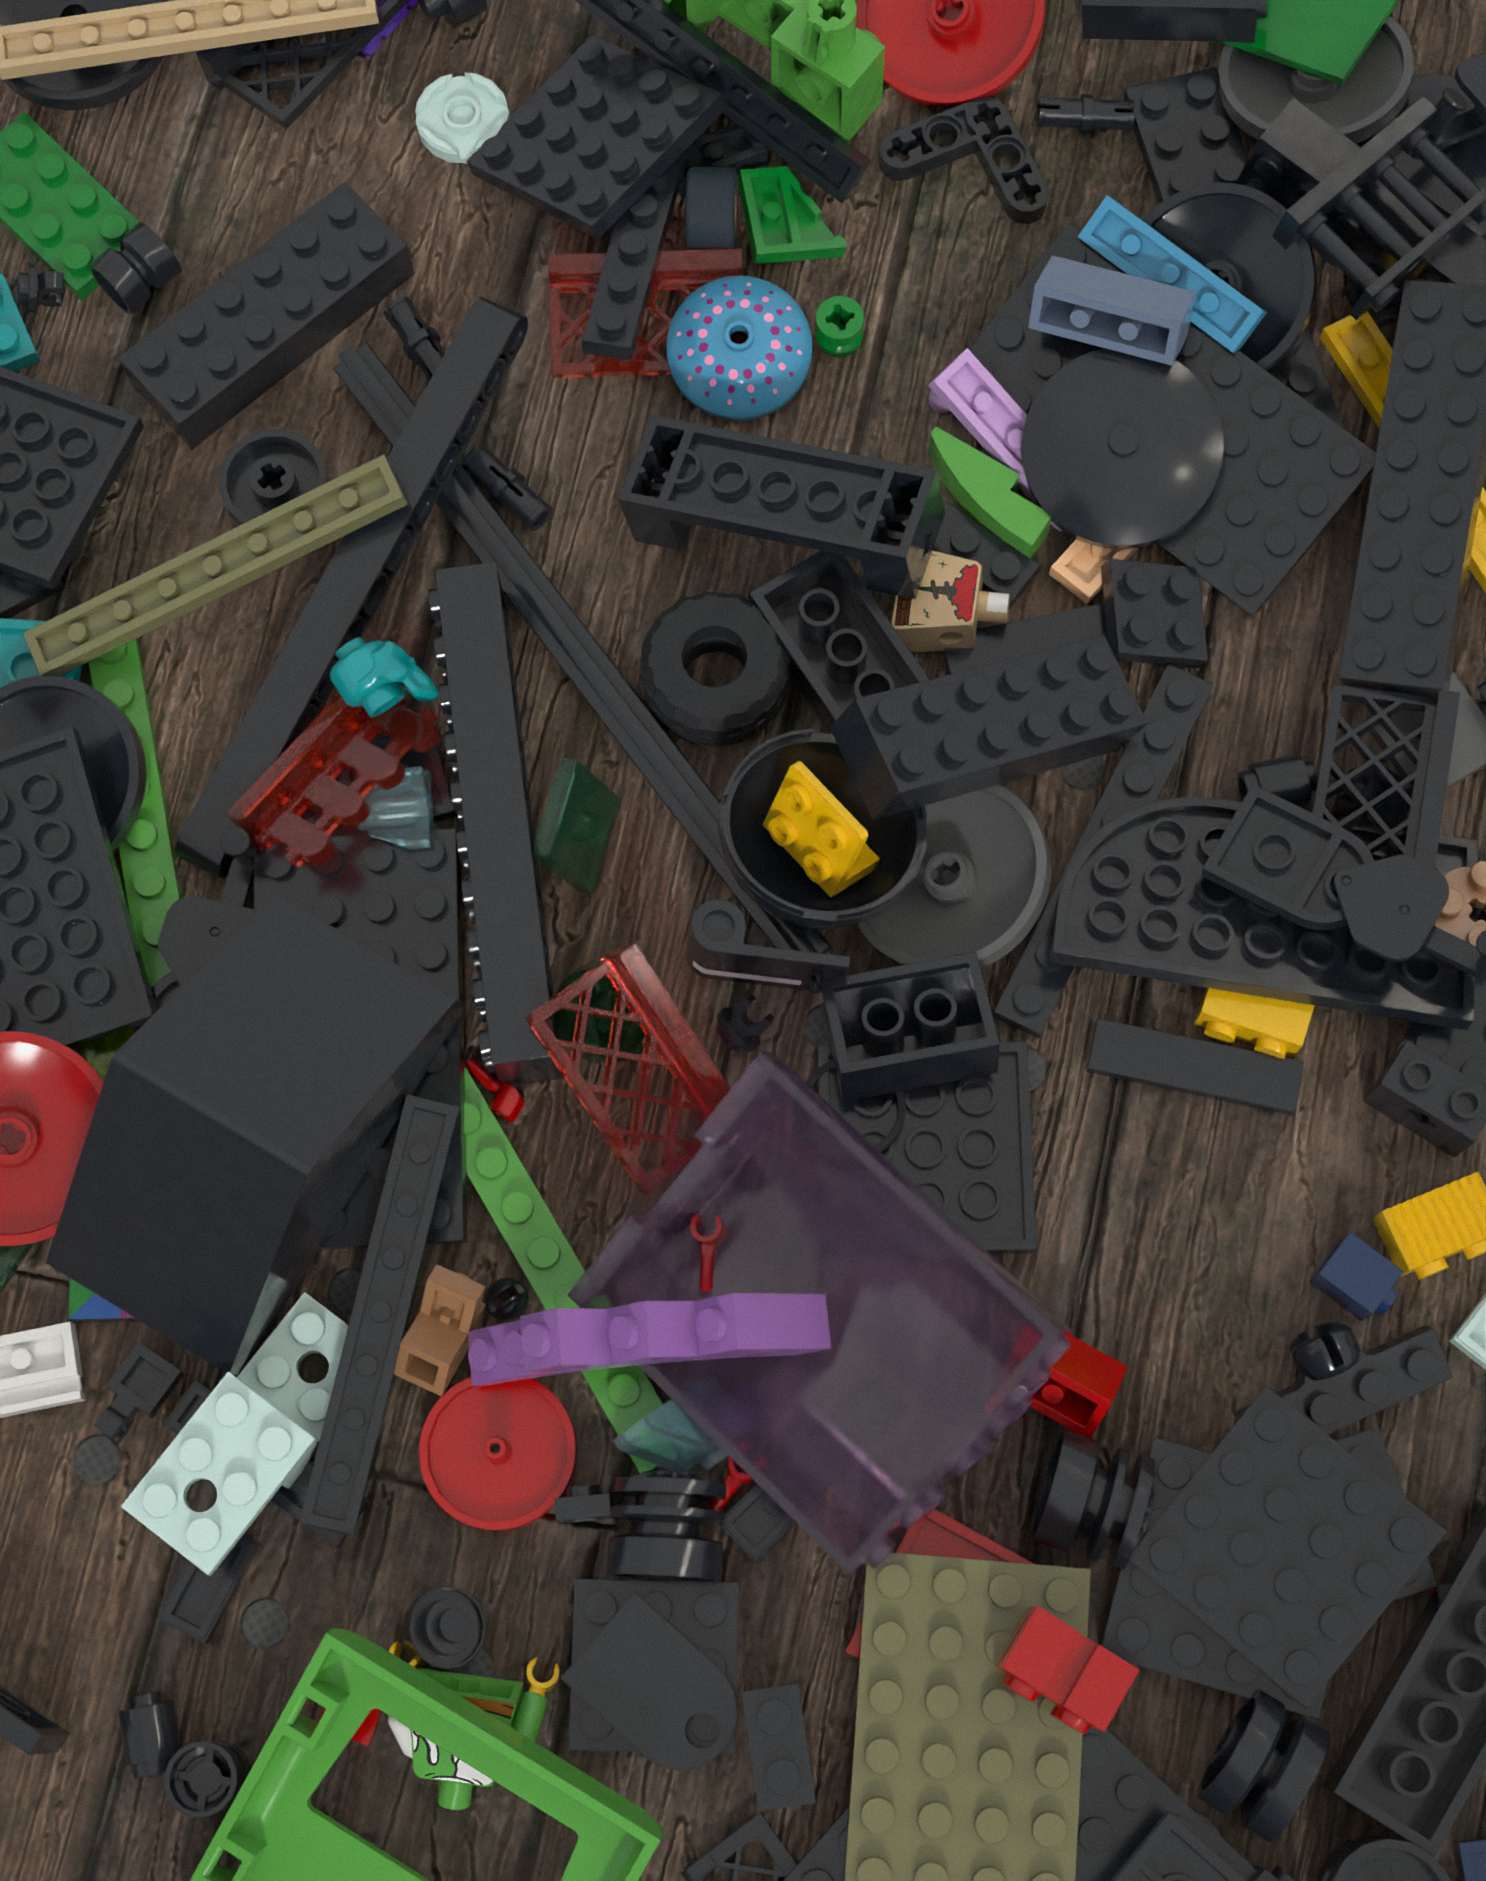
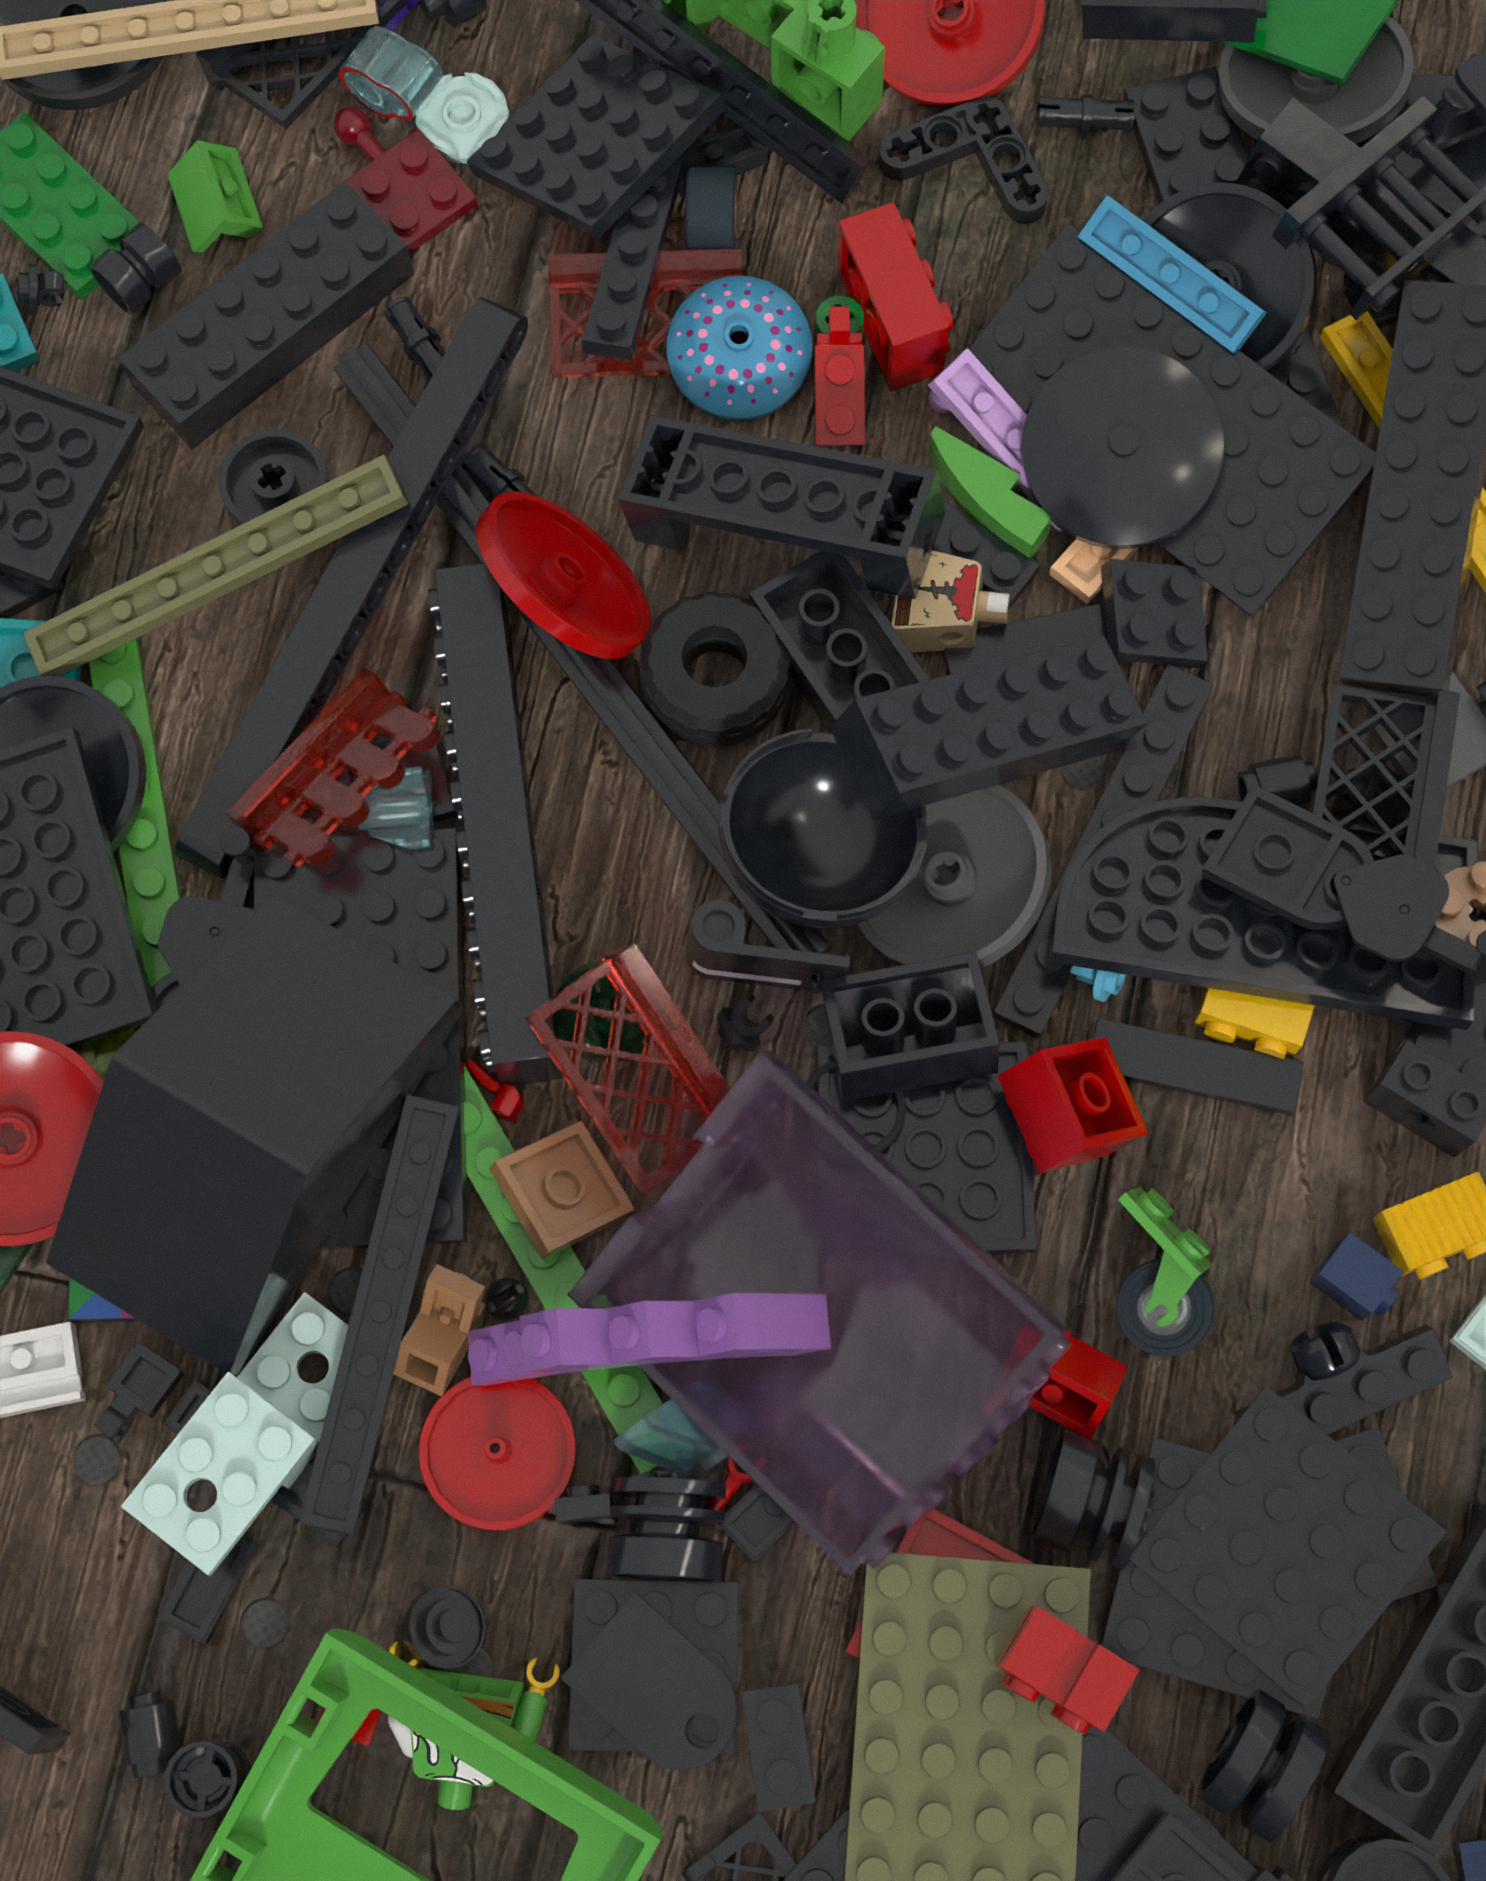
teal head [330,637,440,718] -> none
clear green plate [532,758,621,893] -> none
red hand [690,1214,727,1290] -> none
green wing [737,166,847,264] -> none
yellow bracket [762,761,880,898] -> none
sand blue brick [1028,255,1196,366] -> none
none -> bright green panel [168,140,263,253]
none -> dark red plate [334,106,478,255]
none -> clear light blue piece [339,26,443,121]
none -> red dish [476,492,651,659]
none -> medium nougat plate [489,1121,635,1260]
none -> red hinge [815,307,865,446]
none -> red brick [837,202,953,392]
none -> red brick [997,1037,1148,1173]
none -> medium azure plate [1070,966,1126,1002]
none -> plate [1116,1186,1215,1357]

